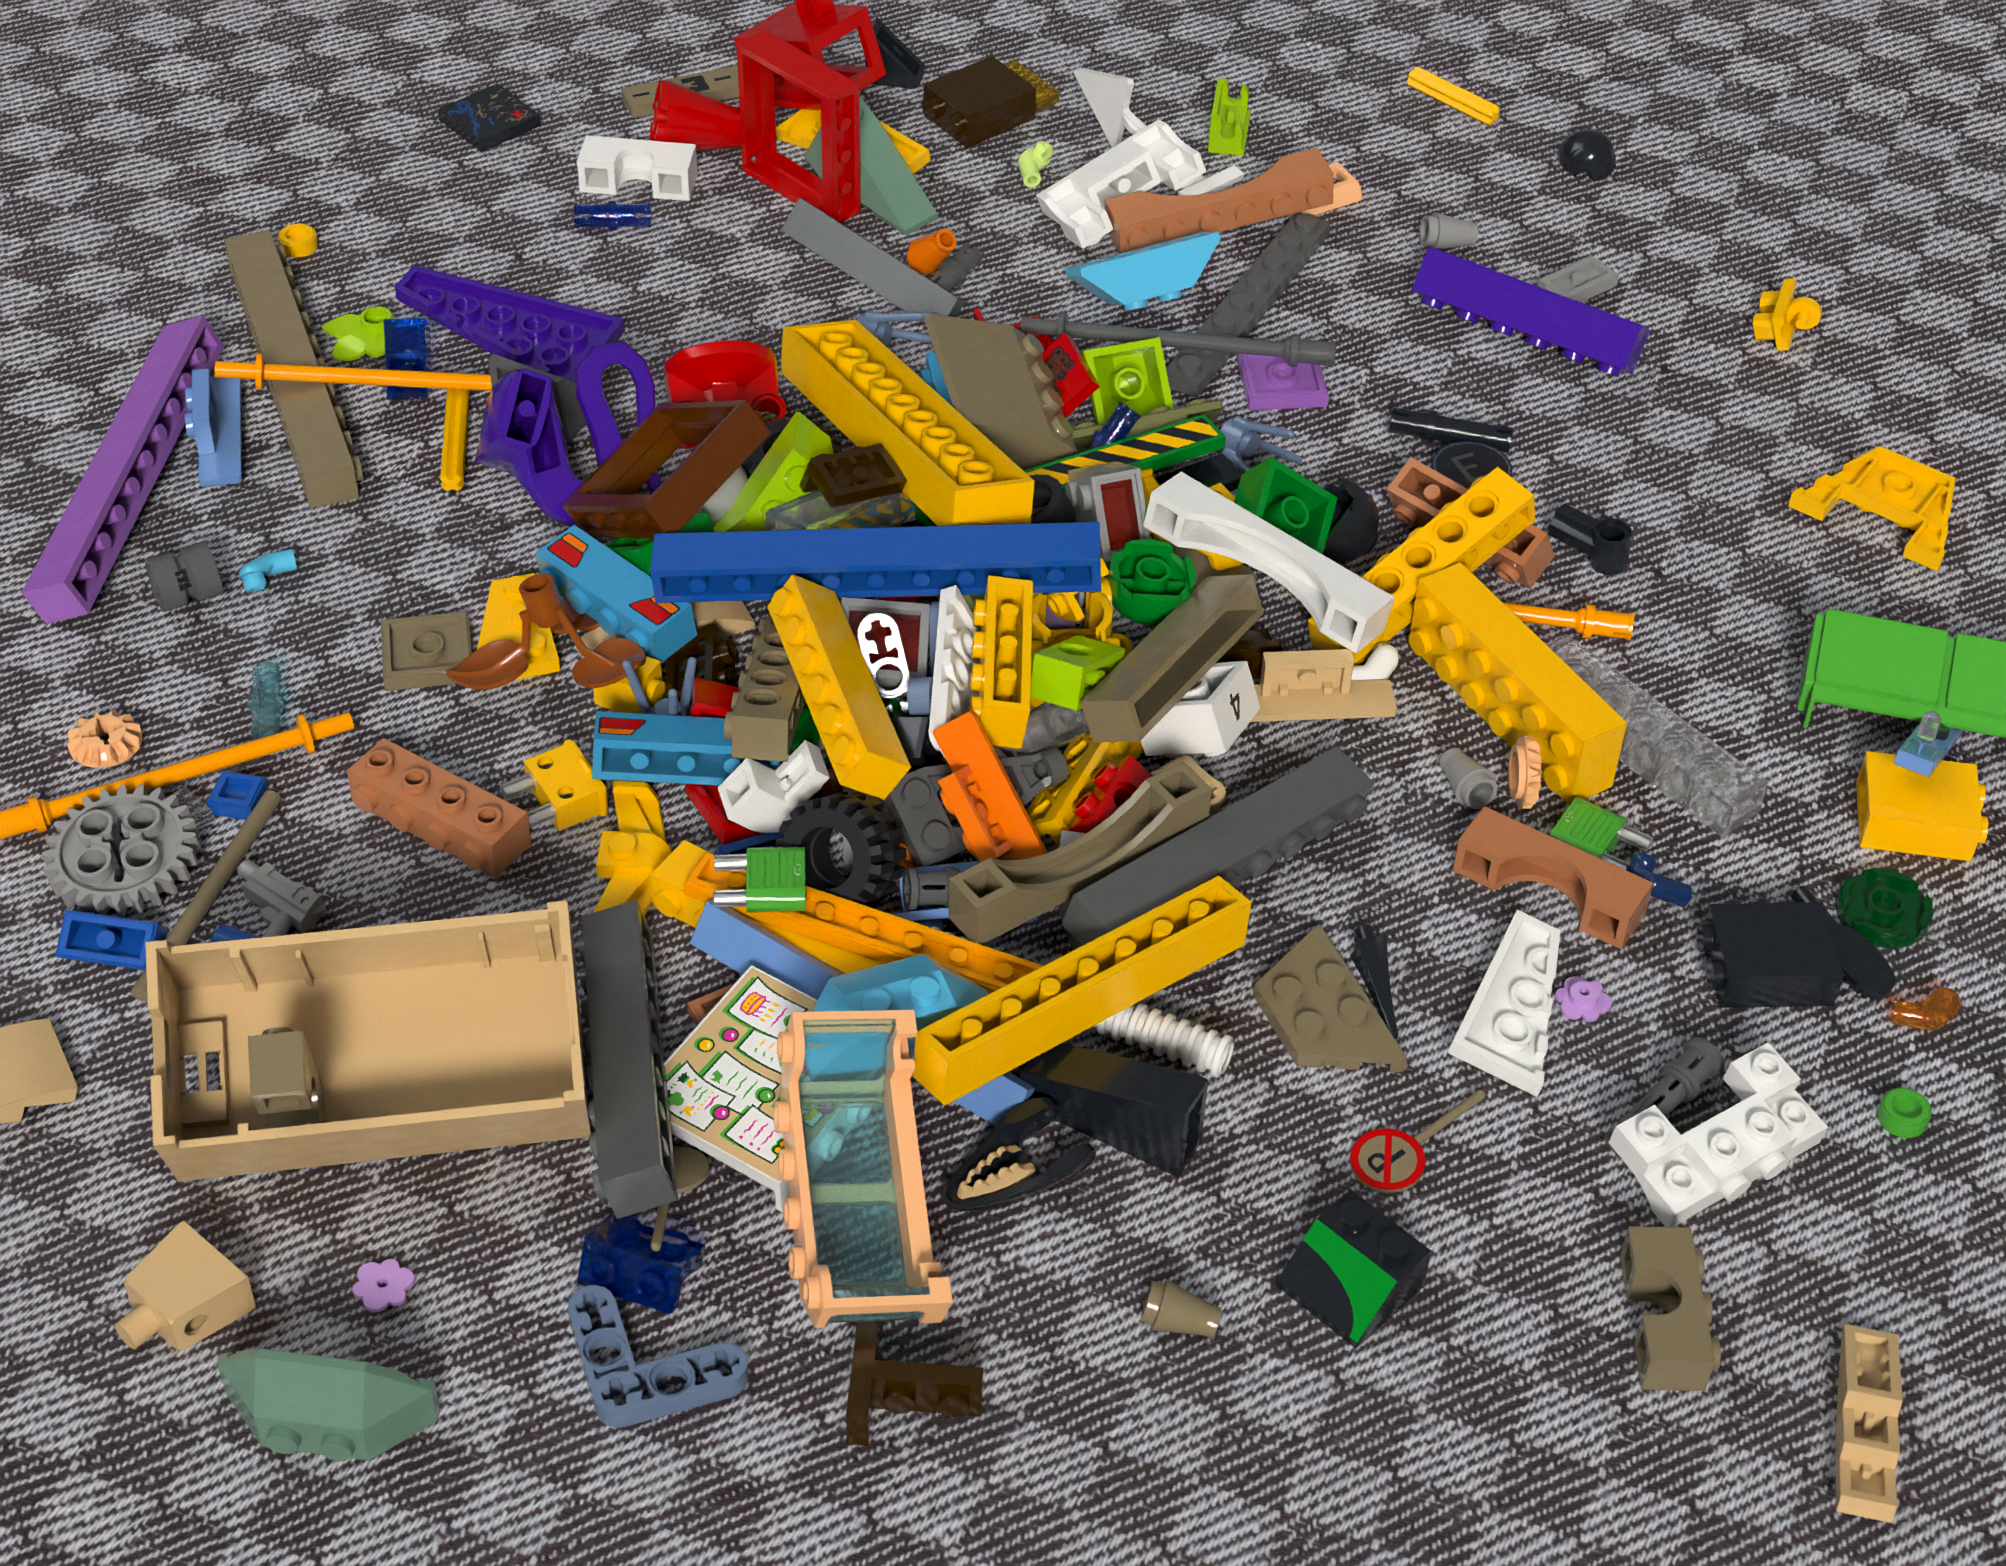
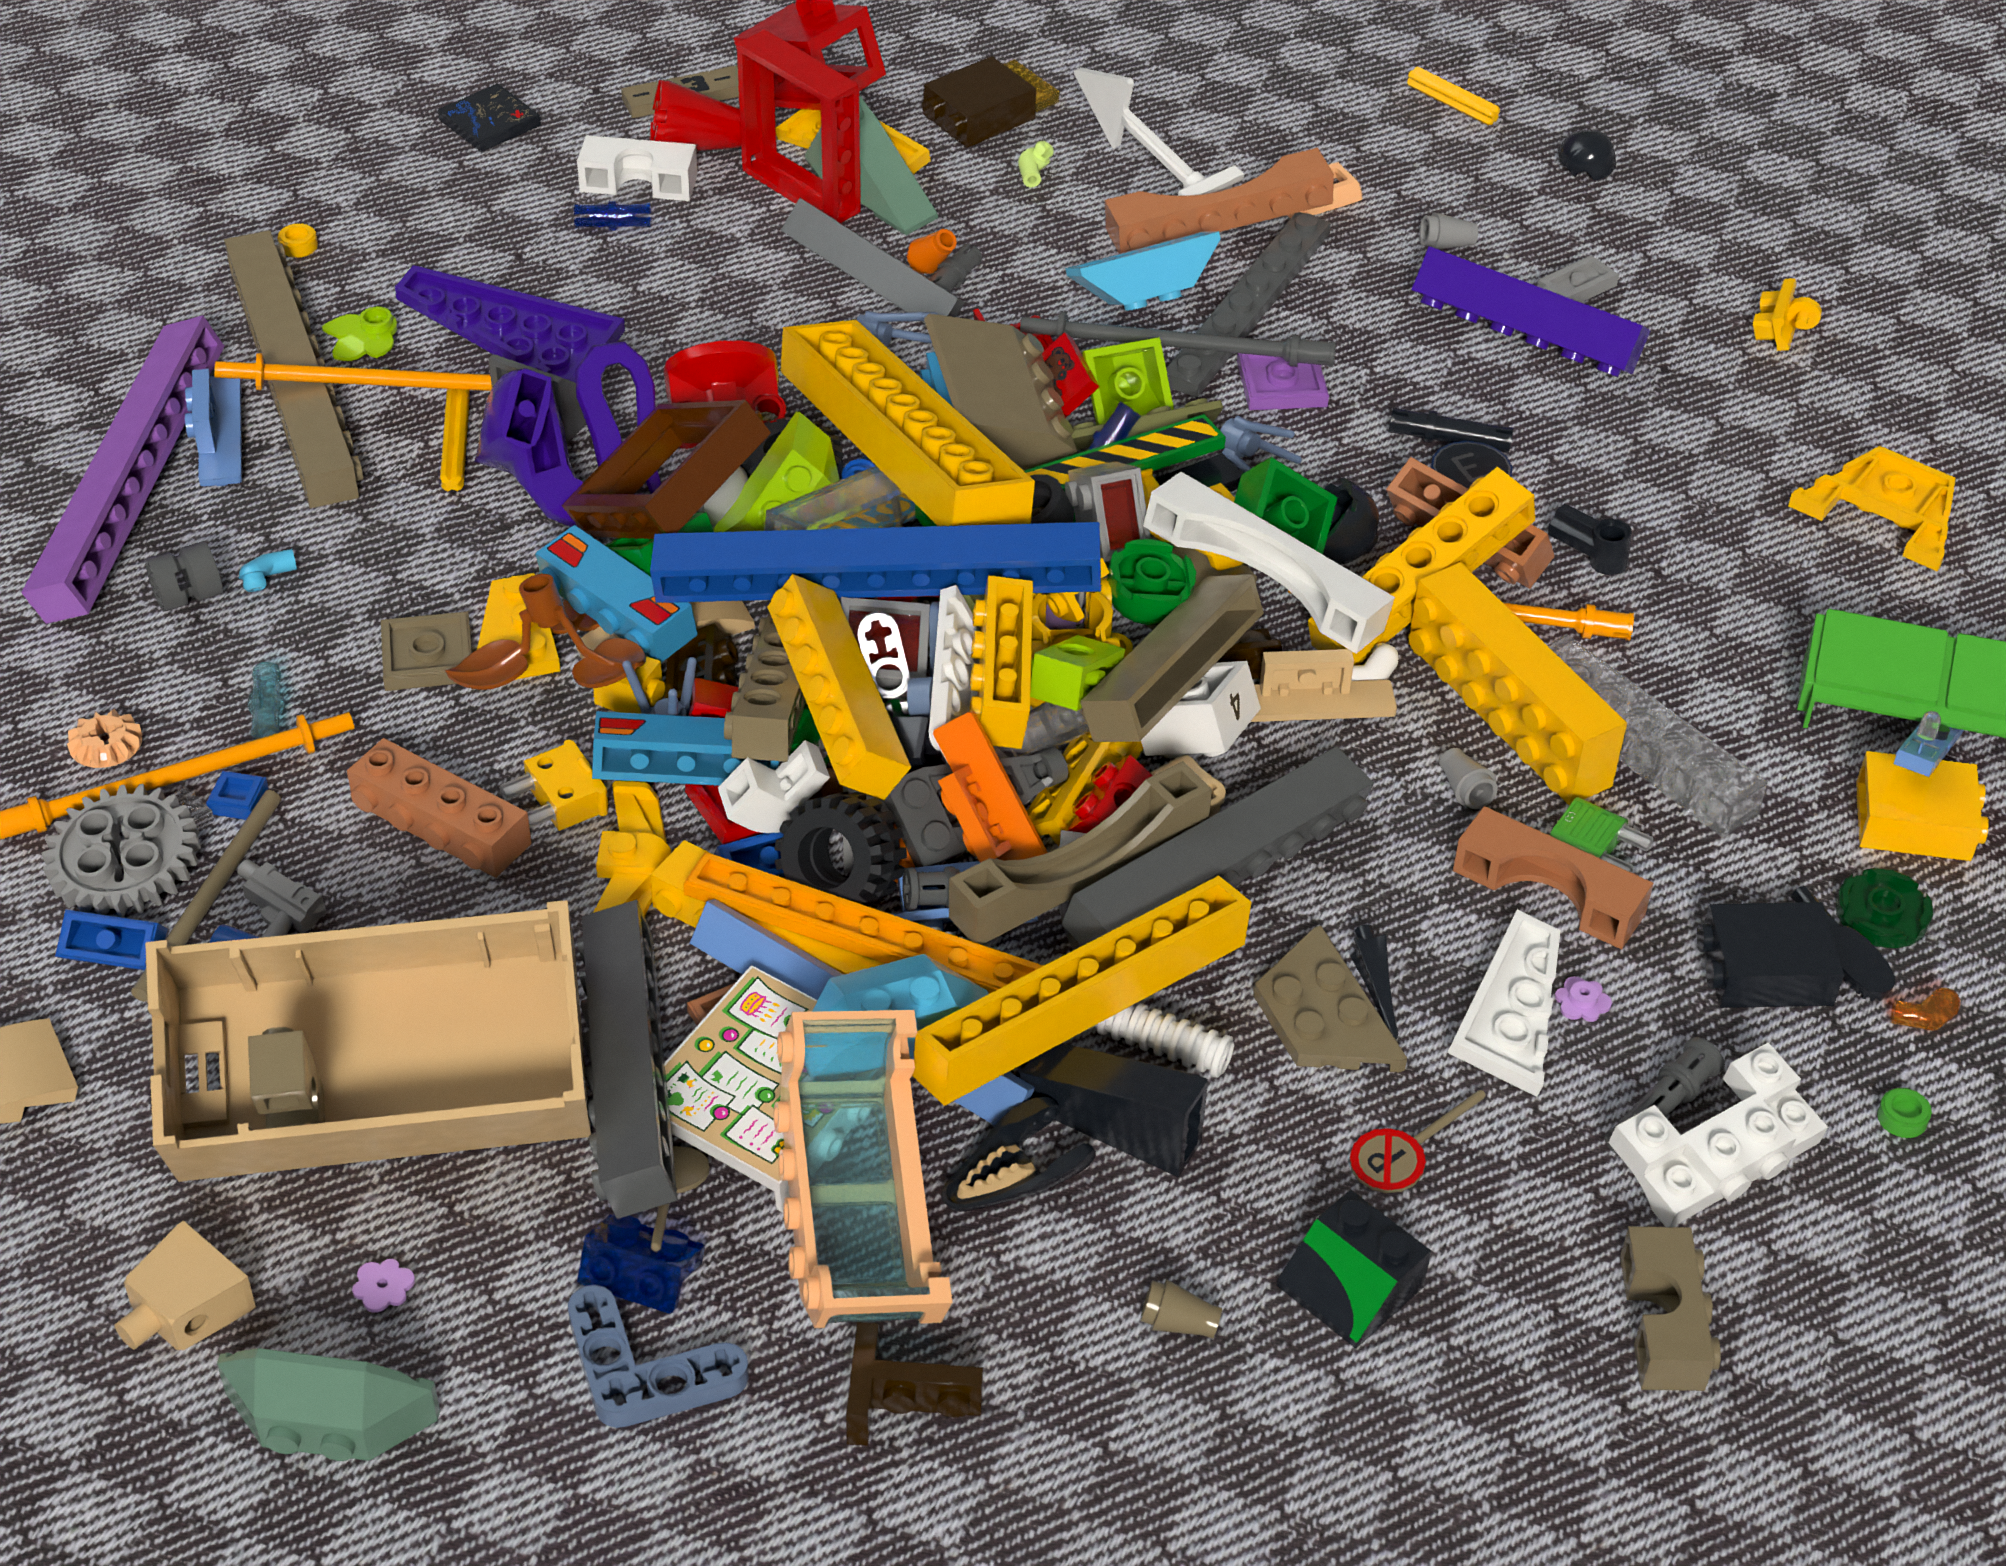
clear blue slope [384,318,432,401] -> none
bright green piece [712,847,806,912] -> none
dark brown bracket [799,443,907,508] -> none
black slope [865,17,926,89] -> none
white bracket [1036,119,1206,249] -> none
lime hinge [1208,78,1251,156] -> none
light nougat gear [1508,736,1542,809] -> none
dark blue arm [1626,852,1692,907] -> none
tan slope [1835,1324,1903,1523] -> none

